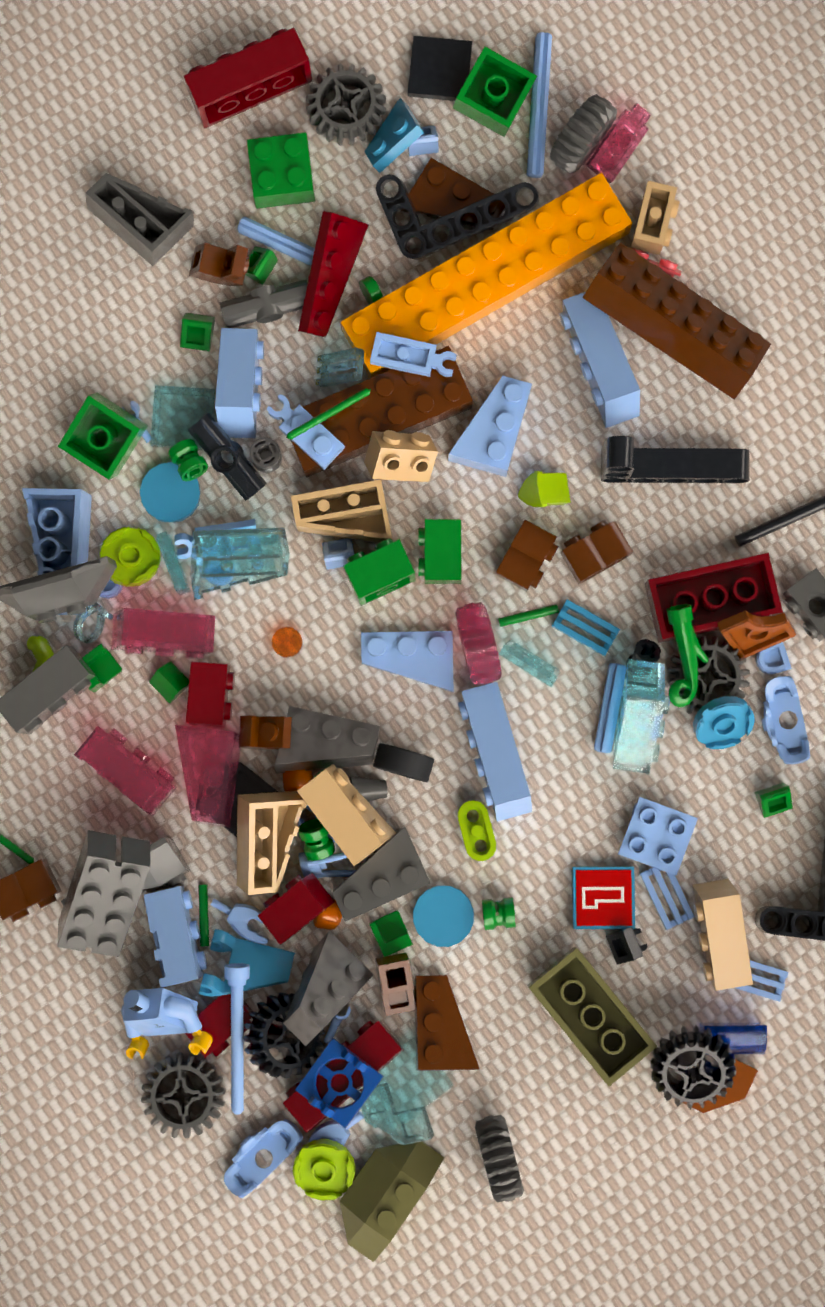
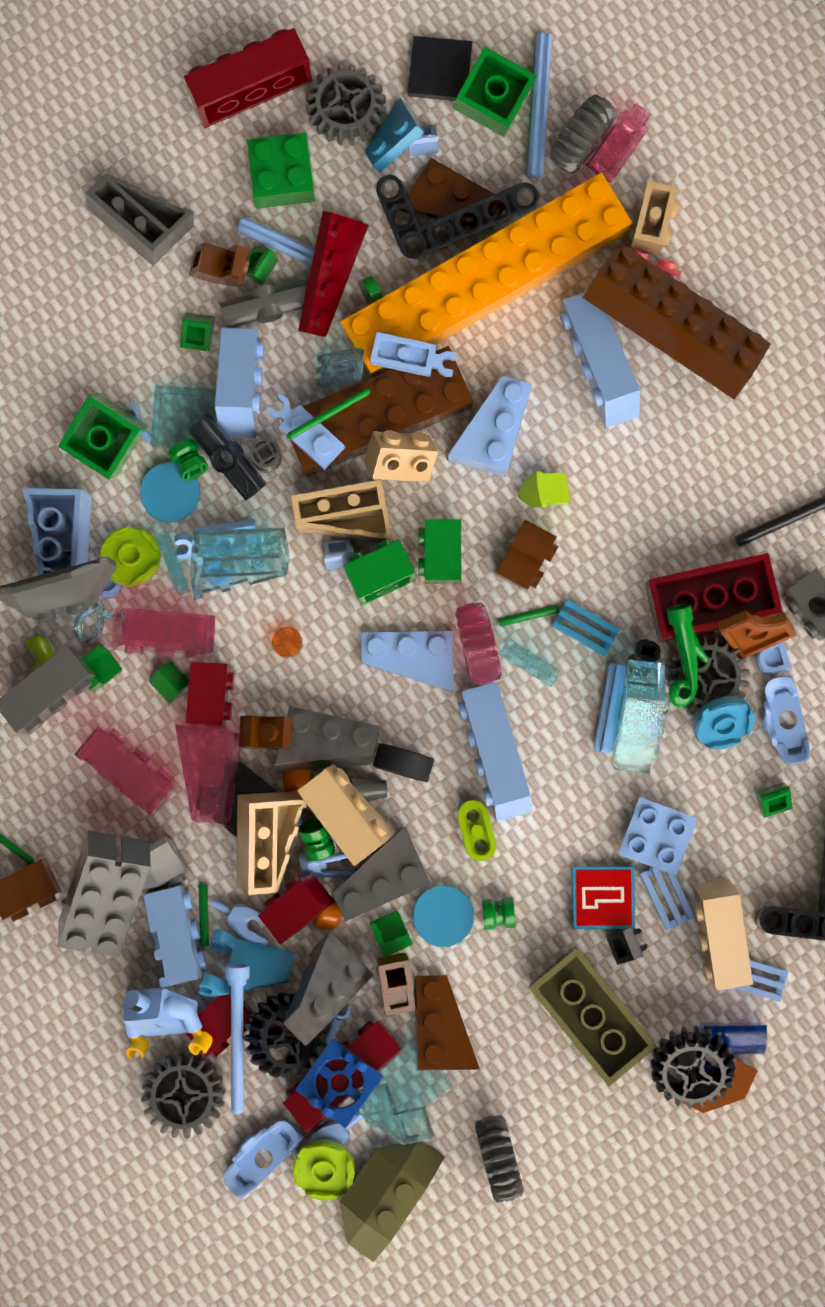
reddish brown brick [560,520,633,585] -> none
black beam [601,436,750,484] -> none

